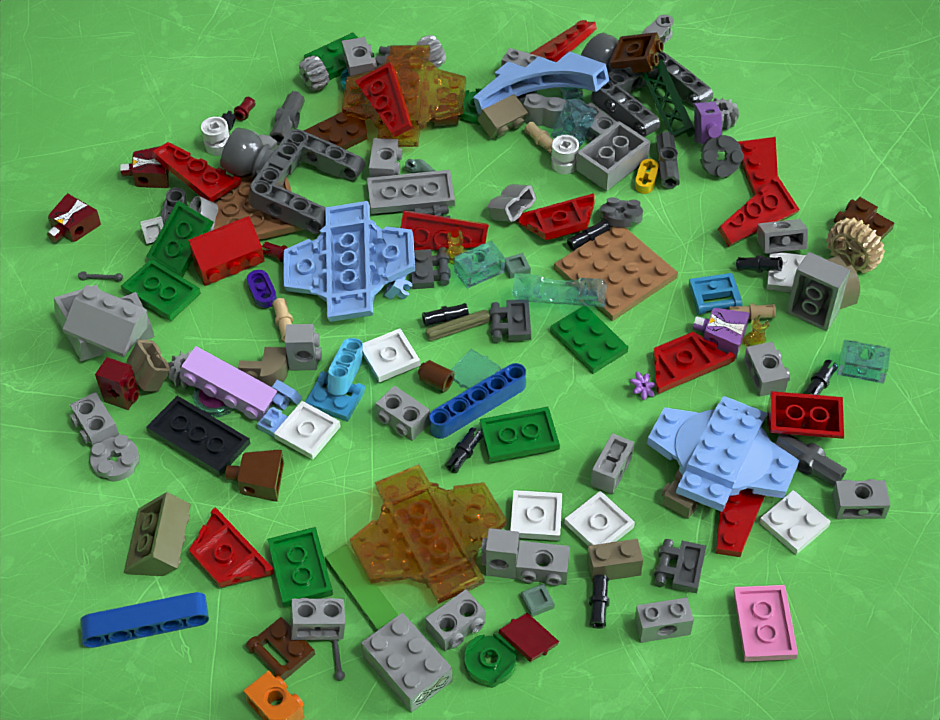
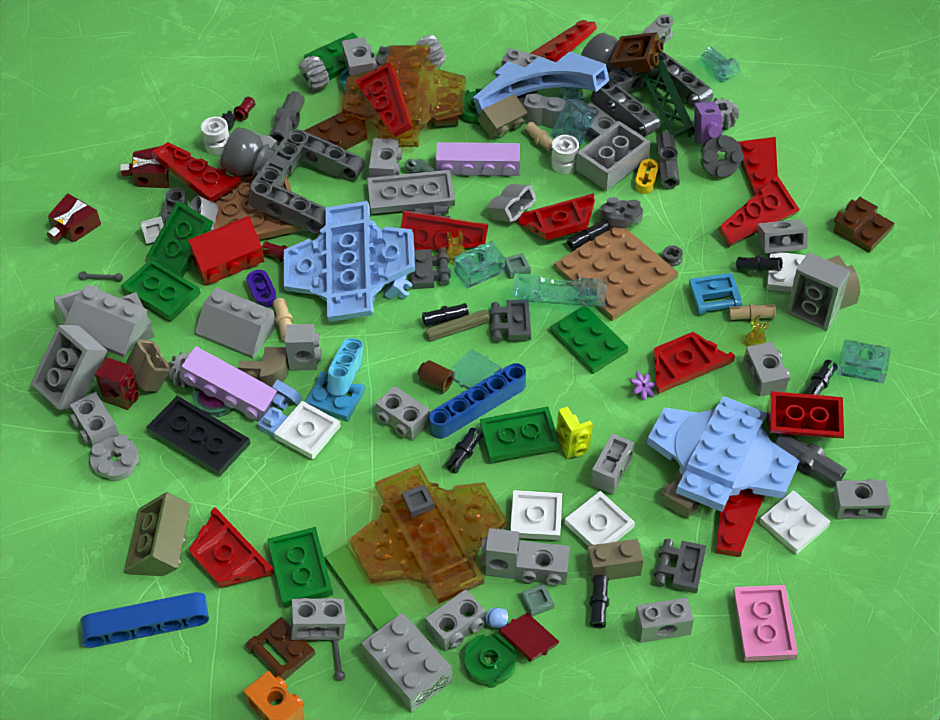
reddish brown torso [226,450,284,502] -> none
white plate [362,329,420,382] -> none
medium lavender torso [693,308,750,359] -> none
tan gear [826,217,885,274] -> none
none -> light grey brick [31,325,108,410]
none -> light grey slope [195,287,276,359]
none -> dark grey plate [402,484,434,518]
none -> lavender brick [436,142,520,176]
none -> light blue hinge [486,607,508,629]
none -> neon yellow bracket [556,406,593,459]
none -> dark grey bush [663,246,683,267]
none -> clear light blue piece [701,47,740,82]

